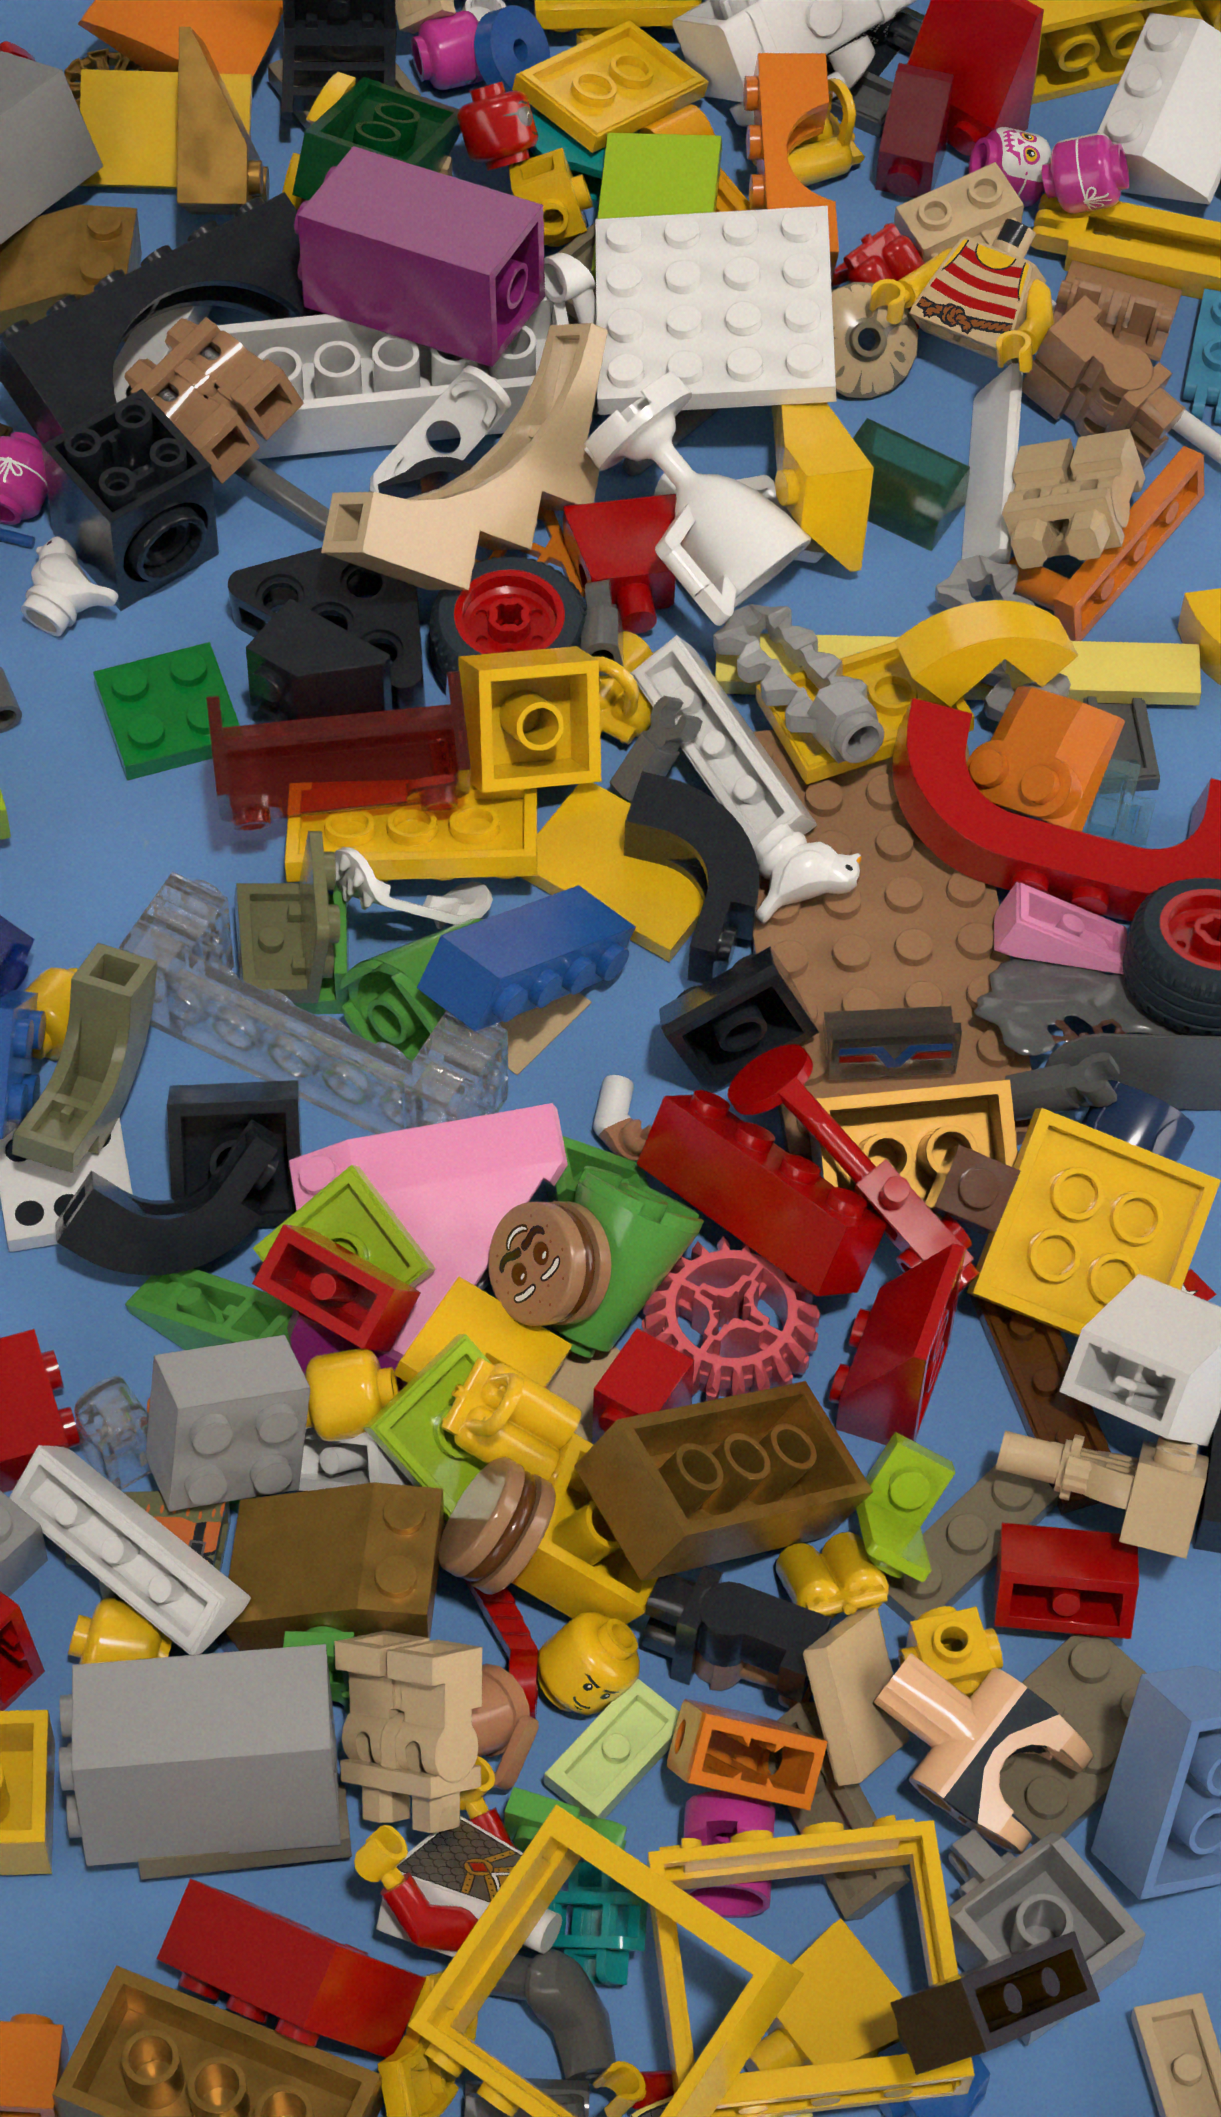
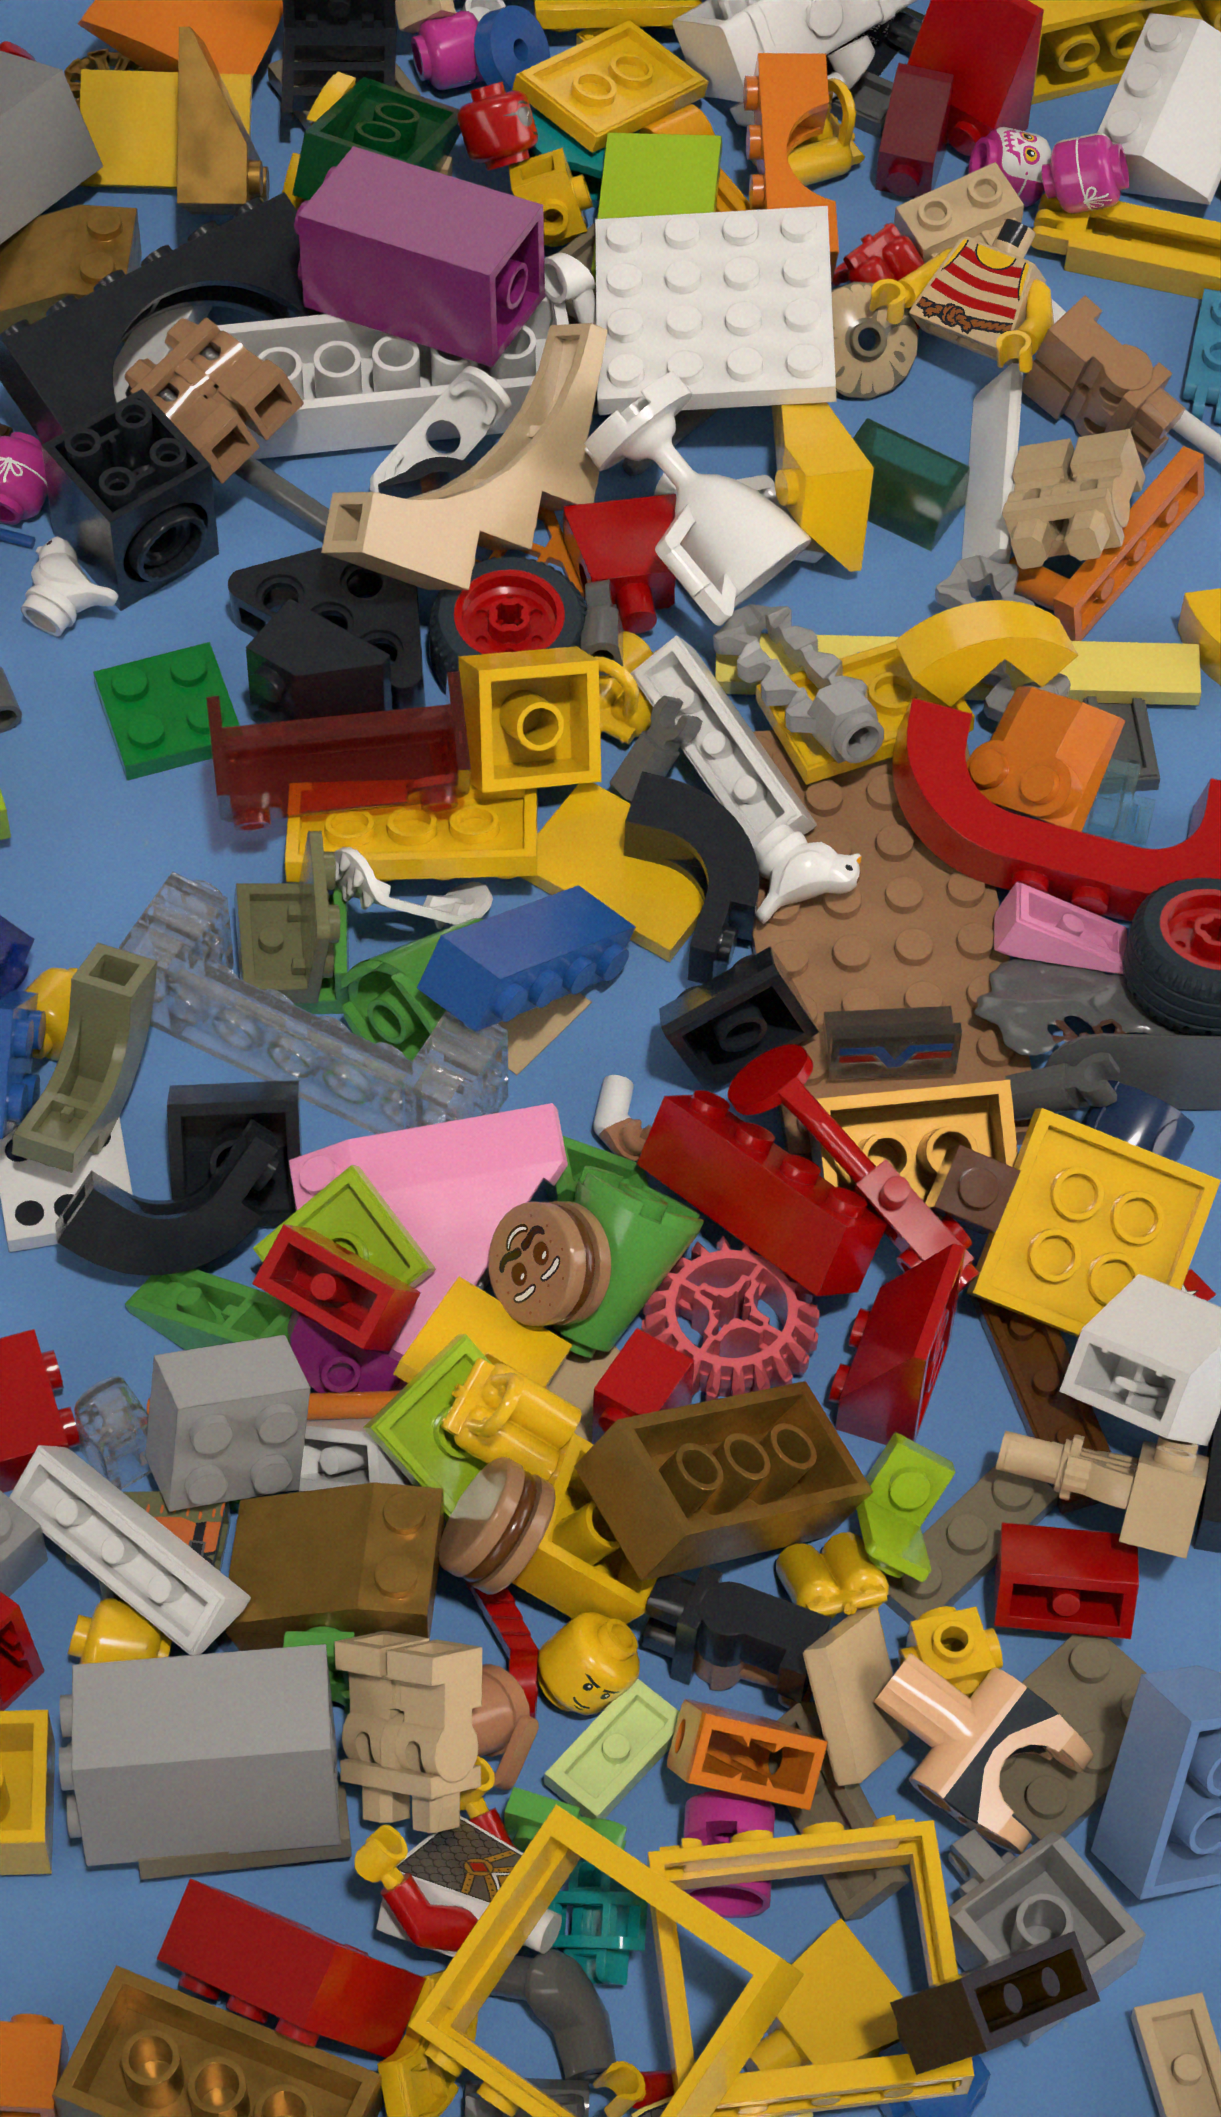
yellow head [305,1349,399,1442] -> none
medium nougat hinge [1053,260,1182,362] -> none

